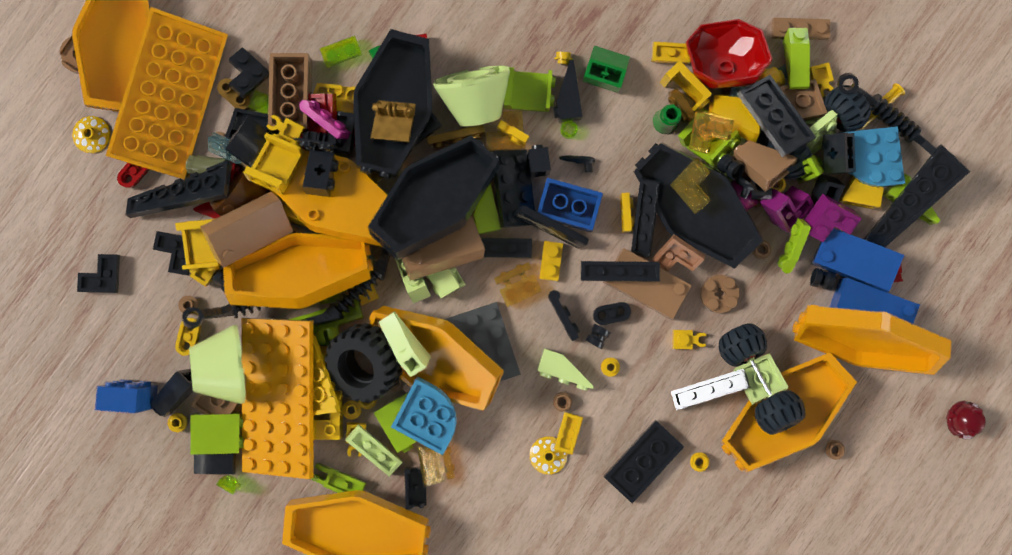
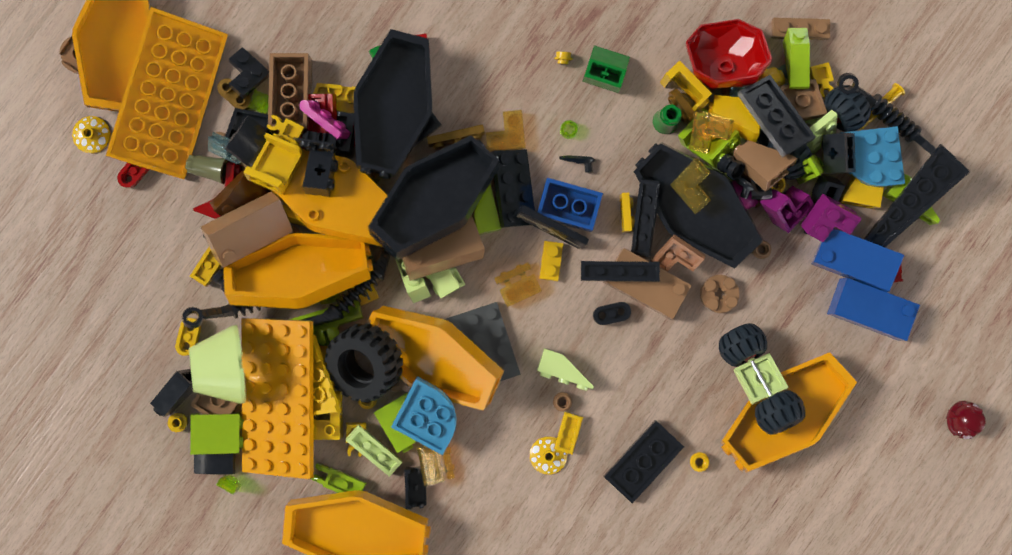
black plate [77,254,120,293] -> none
blue brick [95,379,158,413] -> none
black wing [125,160,232,218] -> none
black plate [153,231,190,276] -> none
yellow panel [175,218,221,272] -> none
medium nougat plate [179,296,199,315] -> none
clear neon green plate [320,36,362,68] -> none
yellow plate [342,400,362,420] -> none
pearl gold hinge [371,101,416,142] -> none
yellowish green slope [379,312,431,377] -> none
yellowish green cone [433,65,510,126] -> none
black plate [481,238,532,258] -> none
yellow plate [497,120,529,146] -> none
lime panel [504,67,556,112] -> none
black brick [528,145,551,178] -> none
black plate [548,290,580,341] -> none
black slope [553,60,583,123] -> none
black wheel [586,324,611,350] -> none
yellow plate [601,357,620,377] -> none
yellow plate [651,41,690,64] -> none
tile [671,369,751,410] -> none
yellow plate [672,330,706,349] -> none
lime hinge [777,218,811,274] -> none
light orange container [792,305,951,375] -> none
black wheel [810,268,836,291] -> none
medium nougat plate [825,440,845,460] -> none

